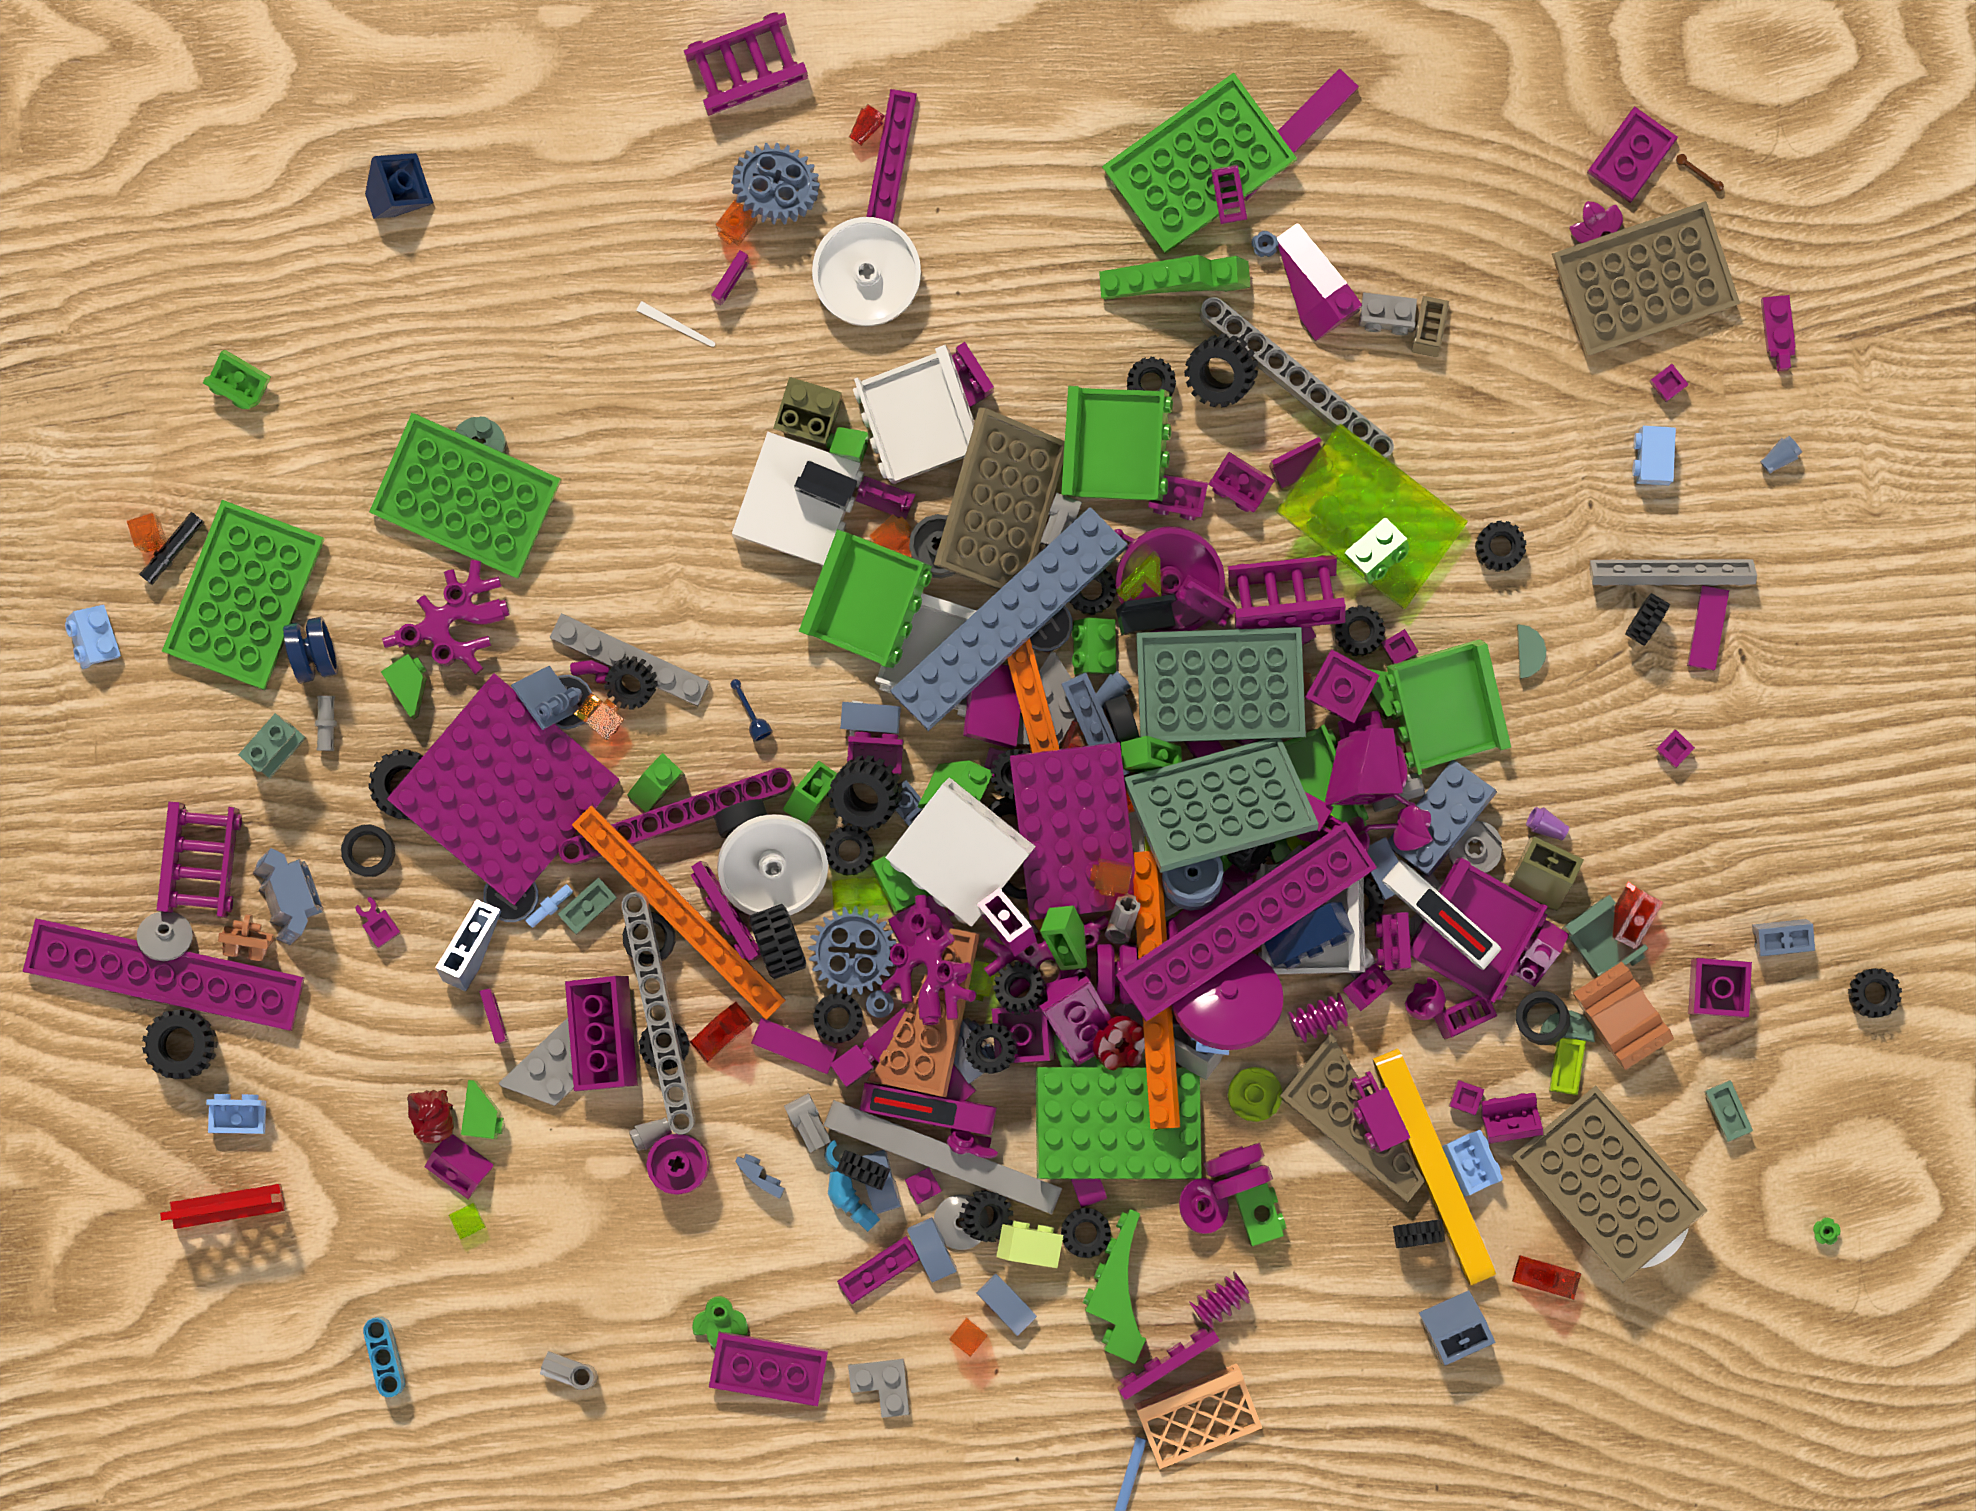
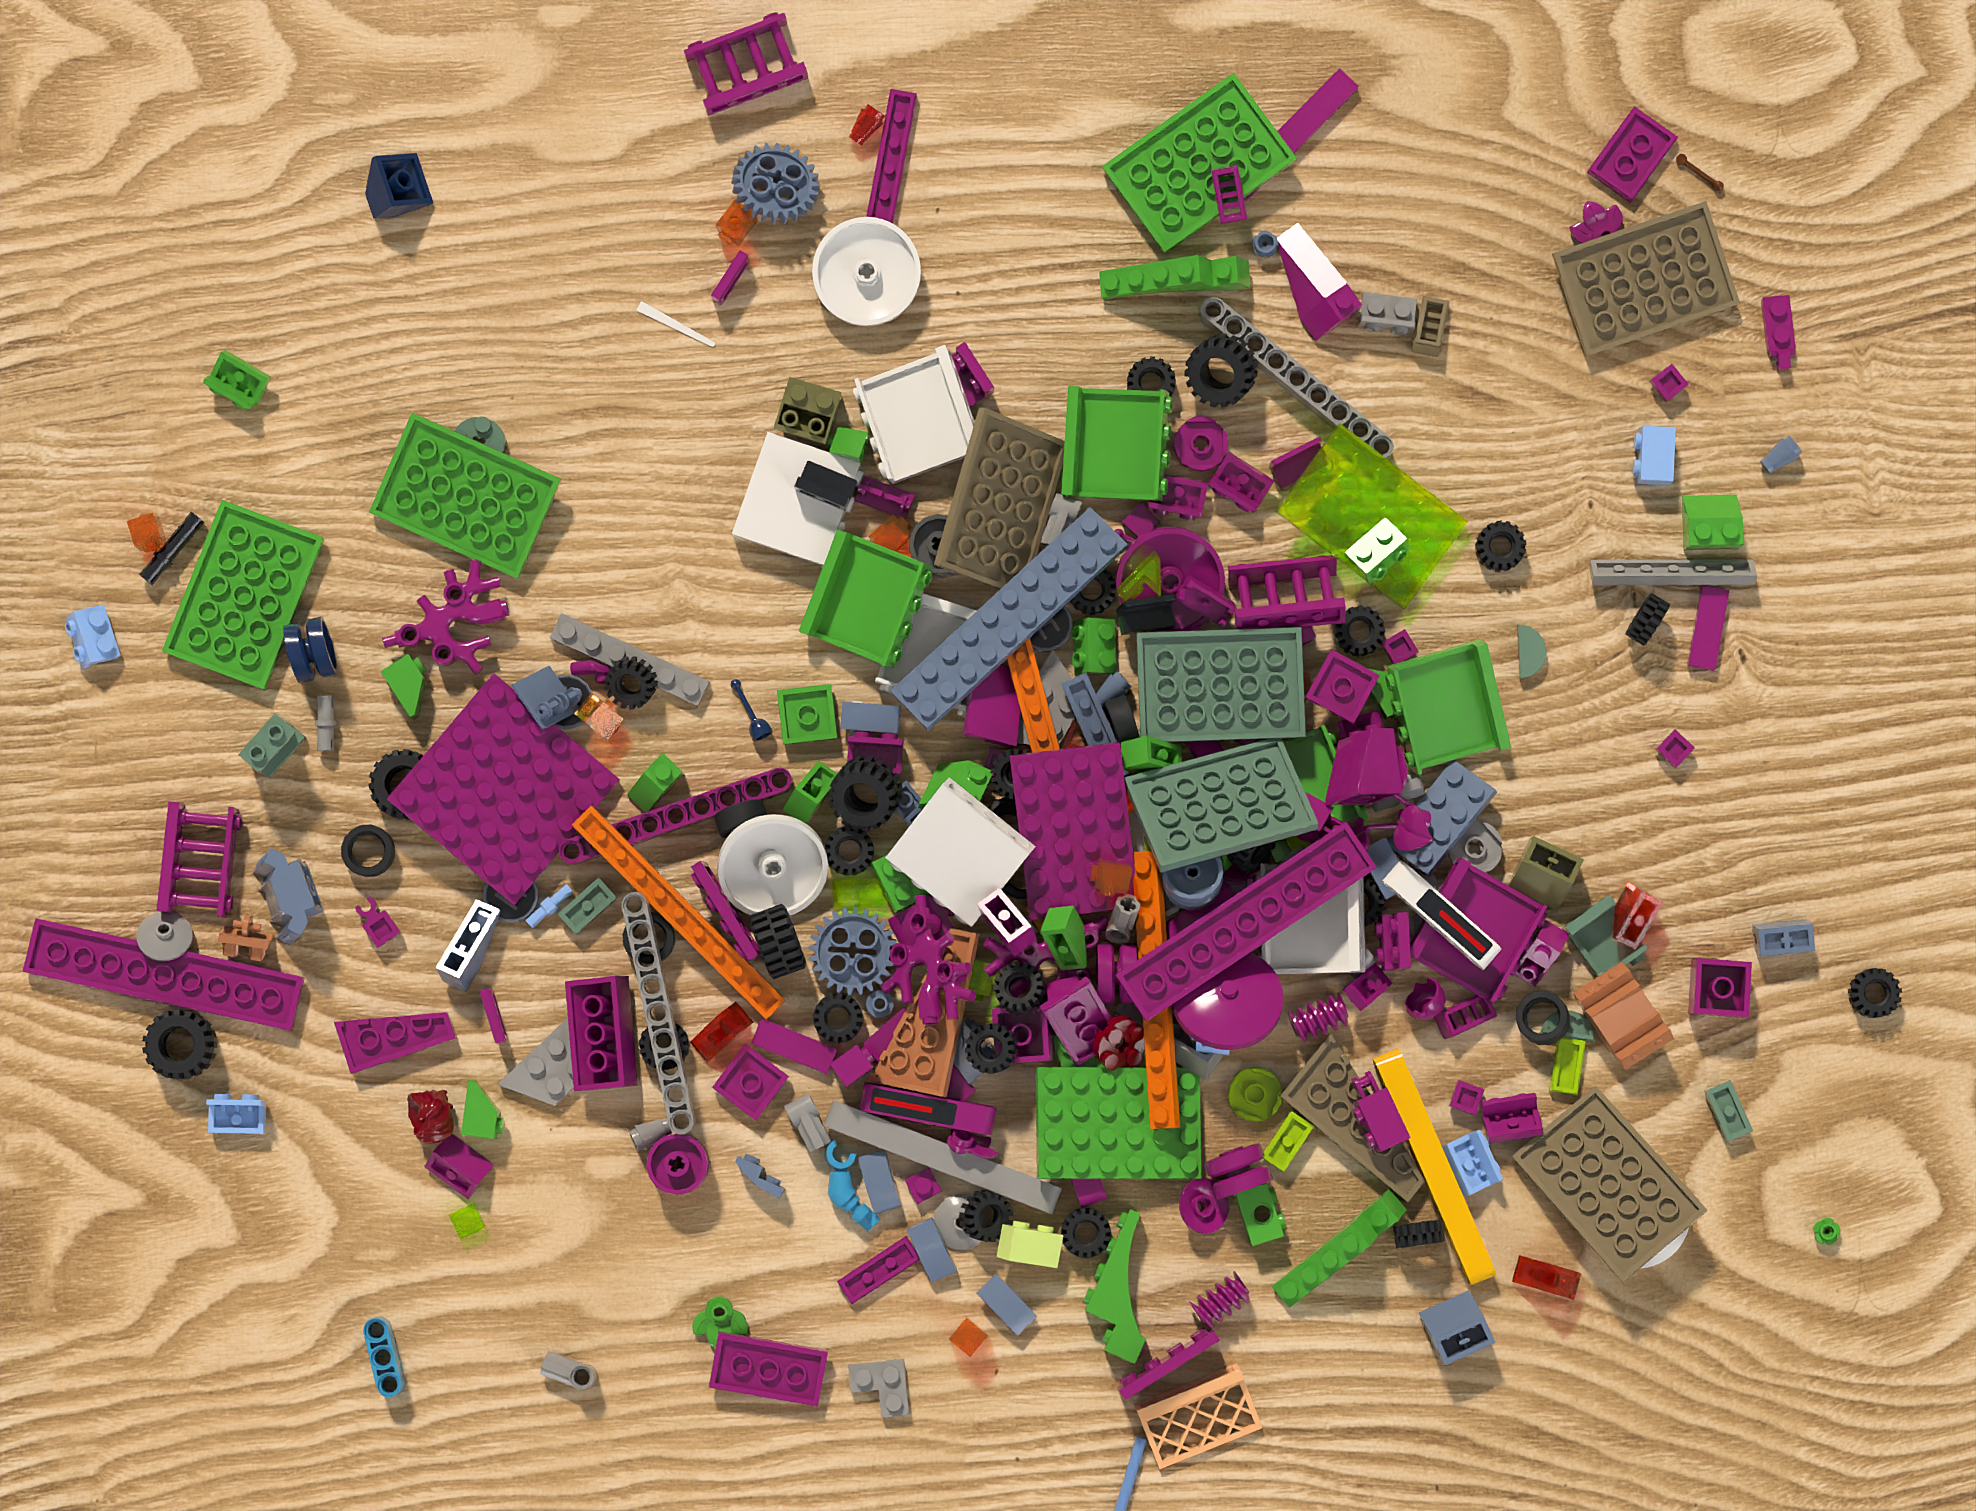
red fence [160,1184,285,1229] -> none
black tyre [836,1150,890,1190] -> none
dark blue brick [1264,902,1354,970] -> none
medium lavender cone [1526,807,1569,841] -> none
none -> magenta wing [334,1012,457,1074]
none -> magenta plate [712,1044,789,1121]
none -> bright green plate [777,684,838,745]
none -> magenta tile [1122,503,1160,538]
none -> magenta plate [1174,416,1228,472]
none -> lime plate [1263,1111,1314,1172]
none -> bright green arch [1272,1189,1407,1308]
none -> bright green slope [1682,495,1744,550]

